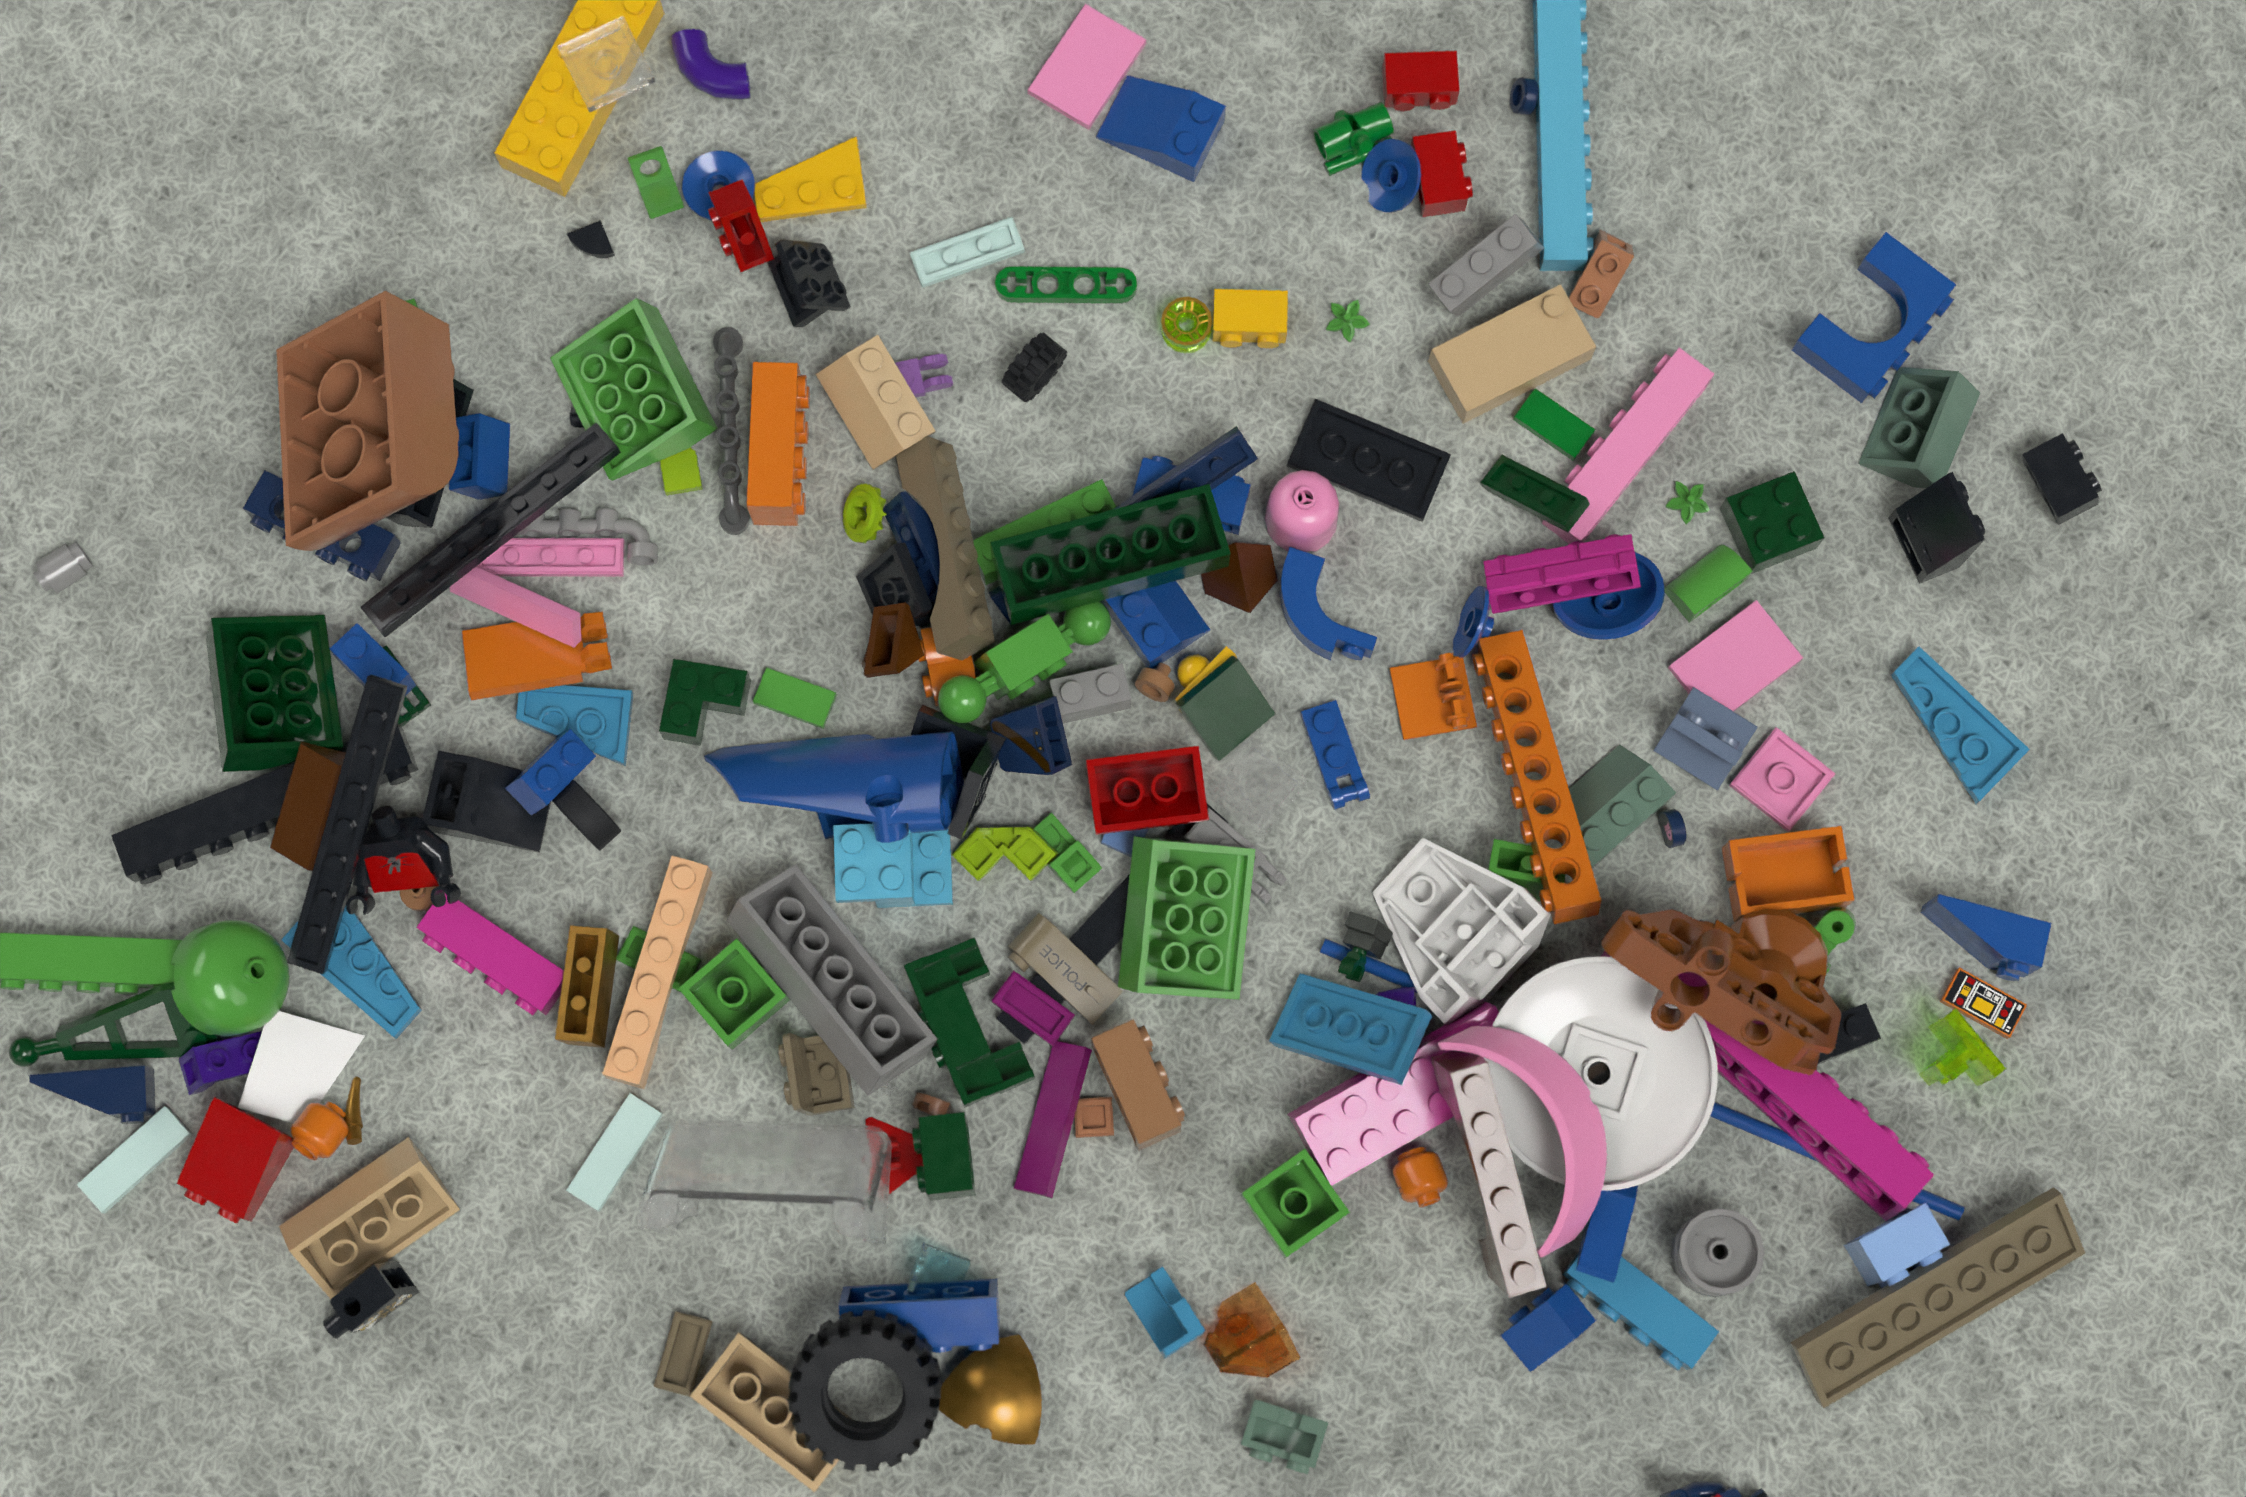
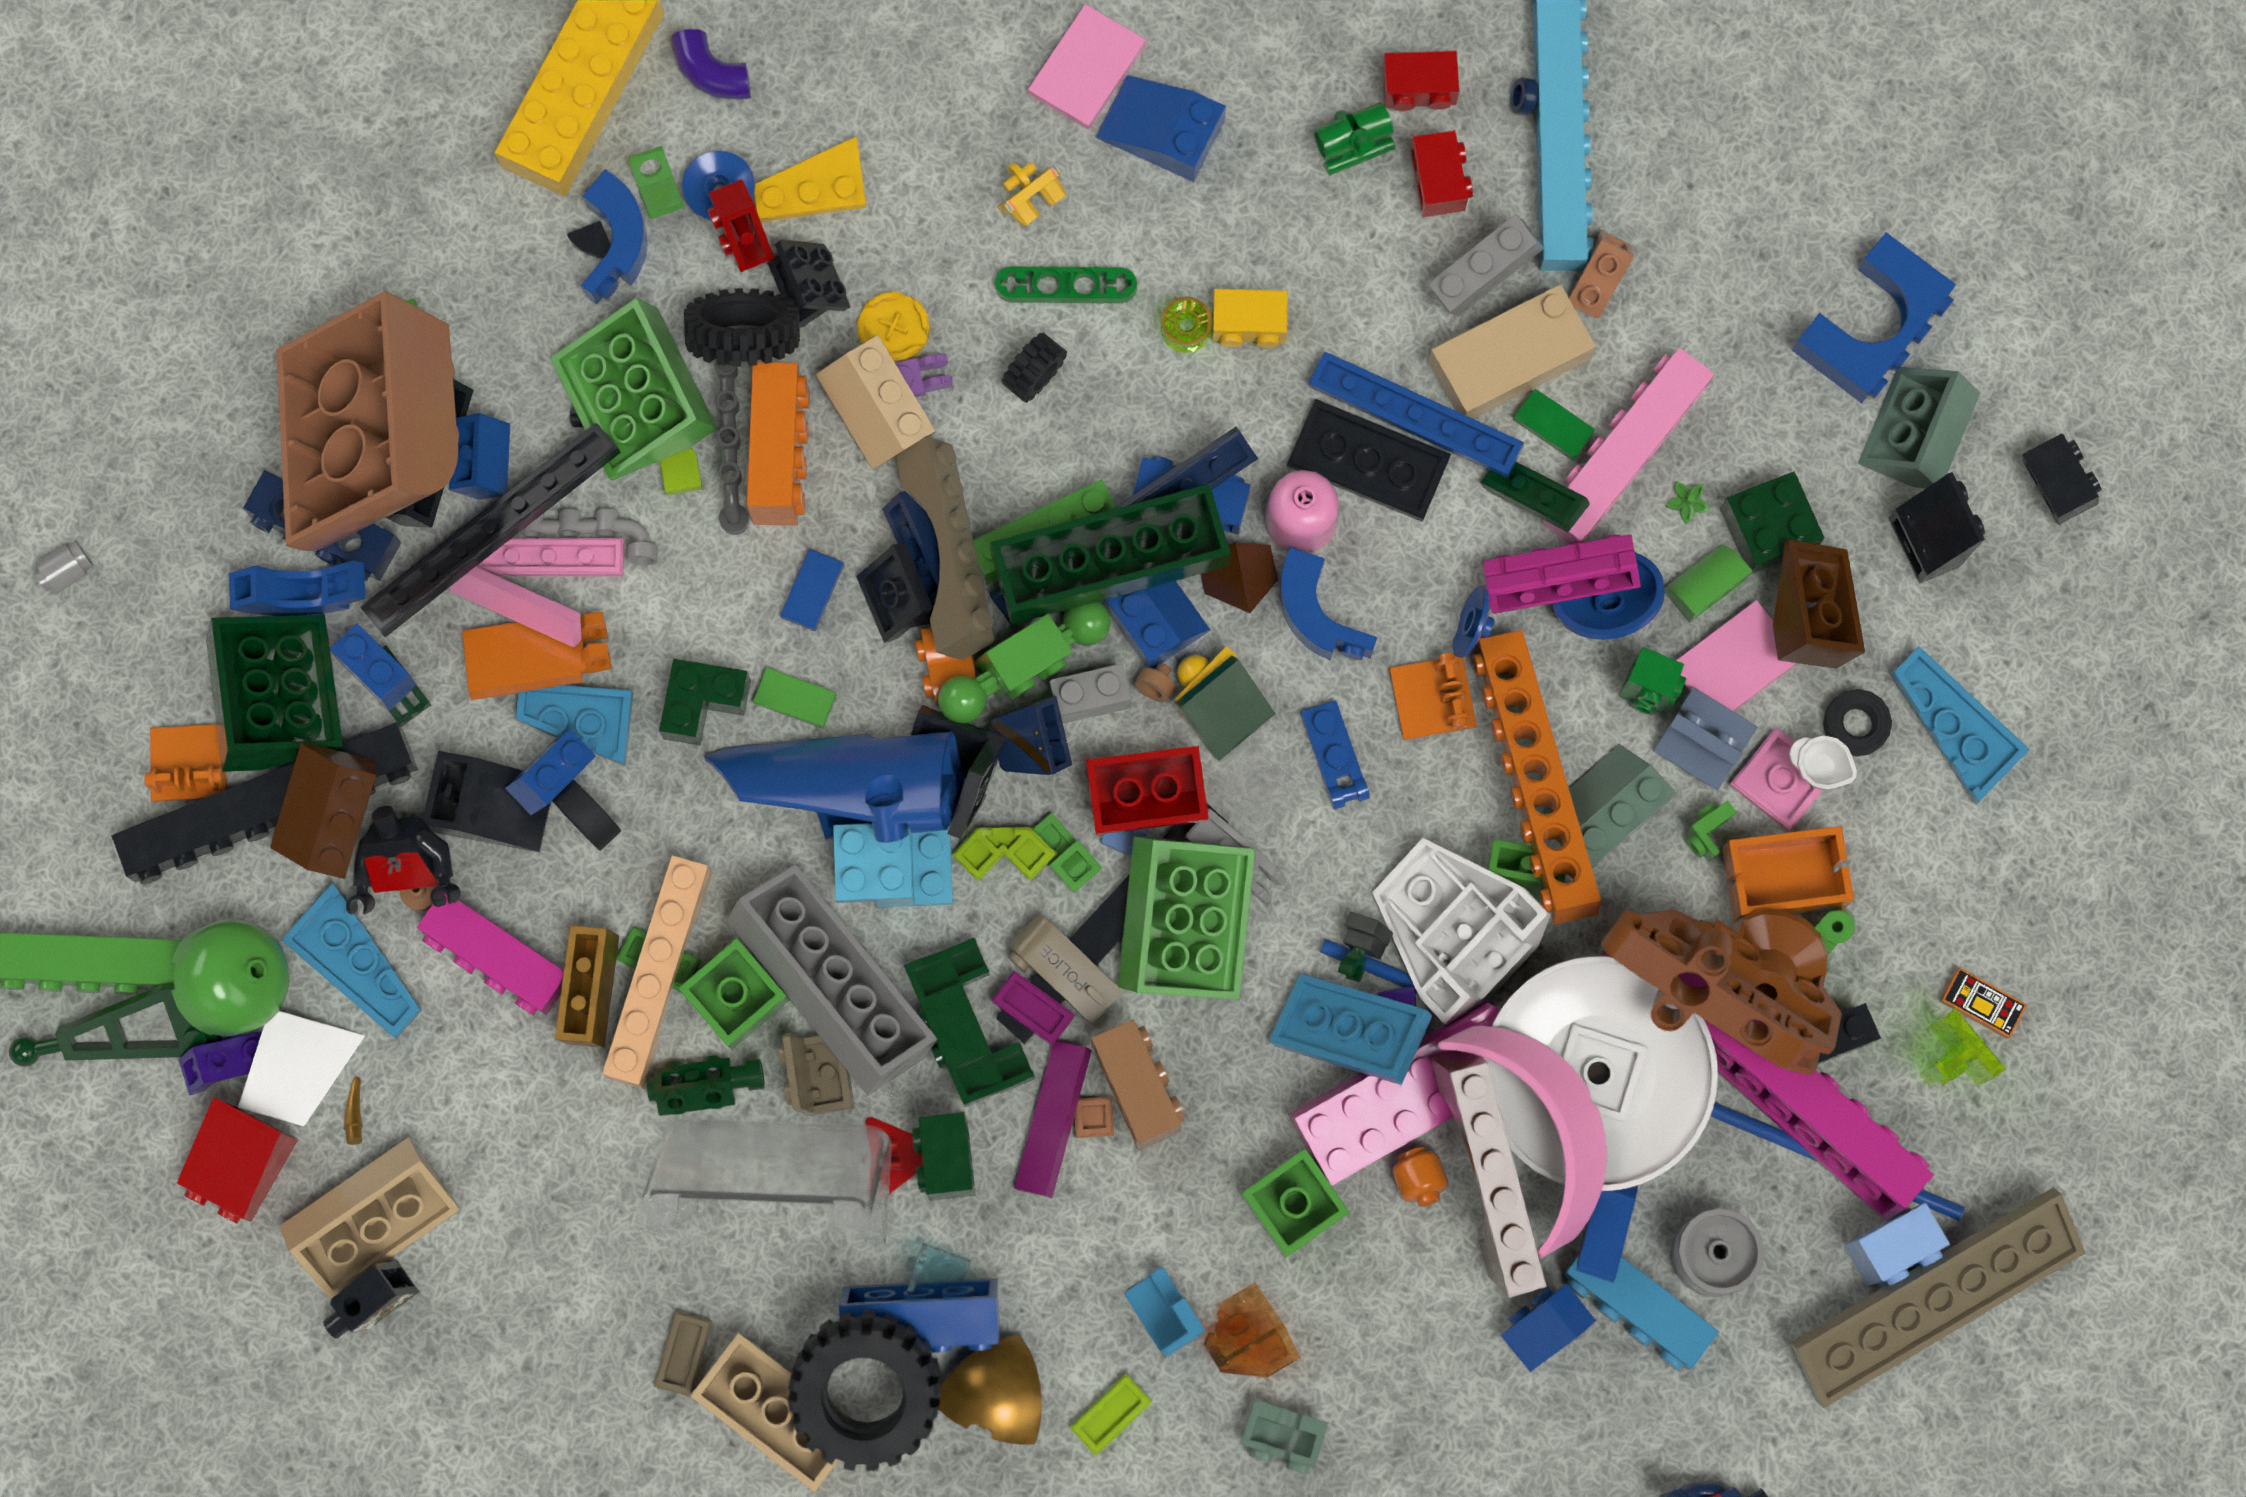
dark blue slope [29,1065,156,1124] -> none
light aqua tile [77,1106,193,1214] -> none
black tile [287,674,408,975] -> none
orange head [290,1102,349,1160] -> none
clear tile [557,16,656,113] -> none
light aqua tile [566,1093,663,1212] -> none
lime gear [843,484,887,544] -> none
reddish brown slope [862,602,924,678] -> none
light aqua tile [910,217,1025,288] -> none
nougat tile [912,1092,952,1116] -> none
bright green plant [1326,300,1370,343] -> none
blue dish [1361,139,1421,213] -> none
dark blue tile [1659,809,1687,848] -> none
blue slope [1921,894,2051,981] -> none
none -> orange hinge [145,724,227,802]
none -> blue arch [229,560,365,616]
none -> blue arch [581,169,648,305]
none -> dark green brick [646,1055,765,1116]
none -> black tyre [684,288,800,367]
none -> blue tile [780,549,844,632]
none -> yellow tile [857,291,930,363]
none -> yellow hips [998,162,1067,227]
none -> lime tile [1069,1374,1152,1456]
none -> blue plate [1308,351,1524,478]
none -> green brick [1619,647,1687,715]
none -> bright green bracket [1686,801,1737,862]
none -> reddish brown slope [1773,540,1865,669]
none -> white piece [1789,735,1857,790]
none -> black tyre [1823,689,1892,757]

